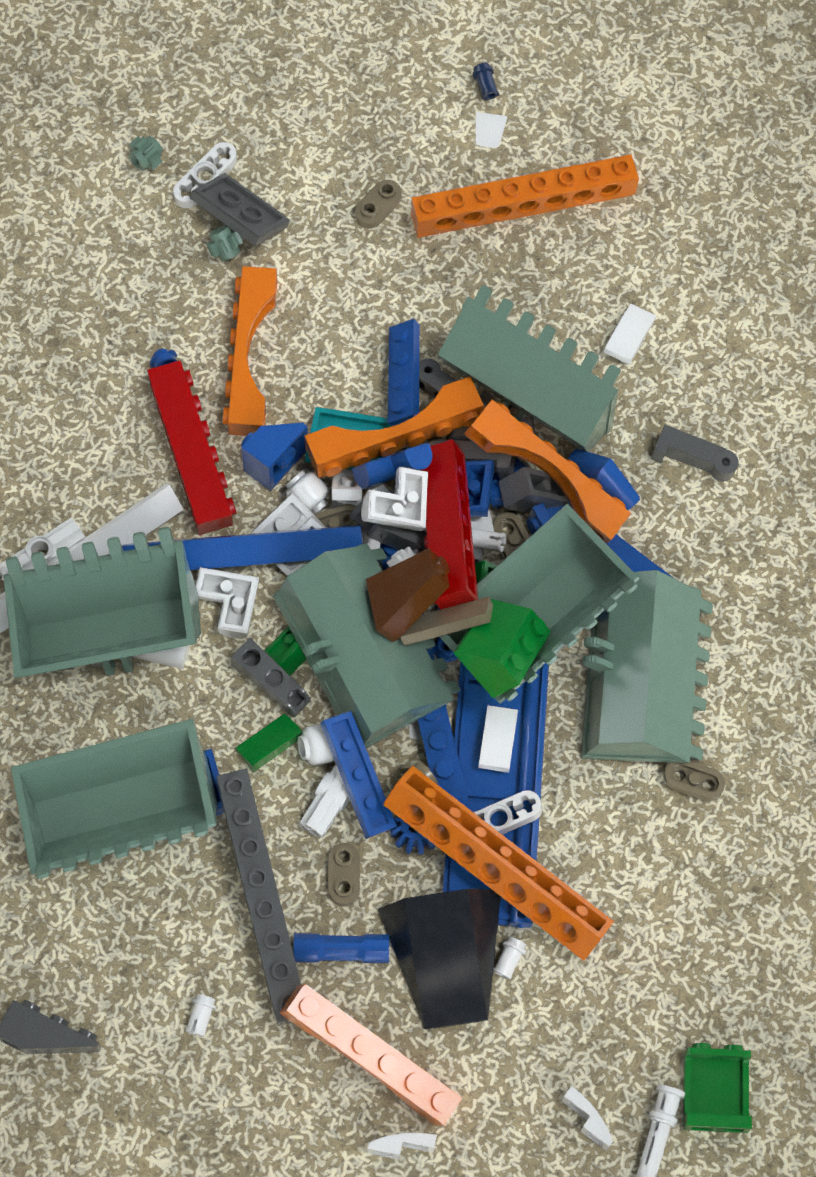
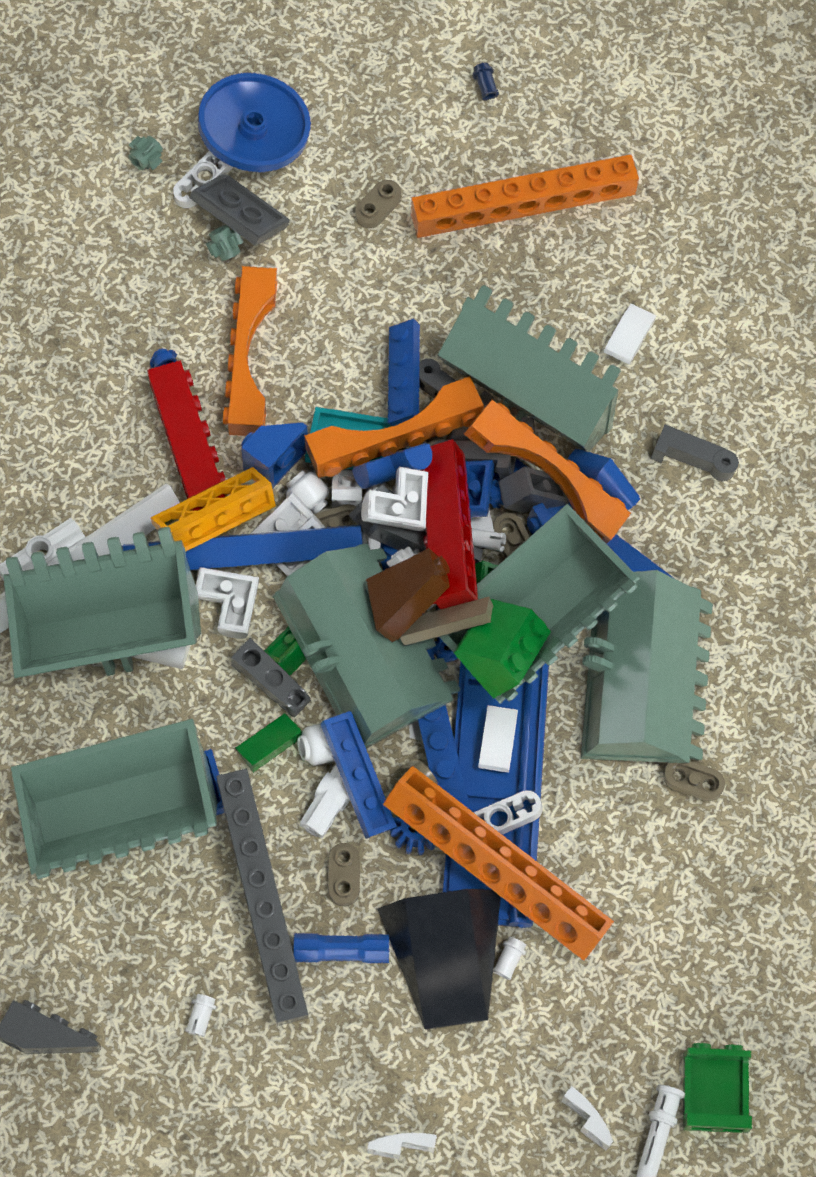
arch [279,984,462,1126] -> none
white sticker [476,112,507,148] -> none
none -> light orange fence [150,467,276,552]
none -> blue dish [198,73,311,172]

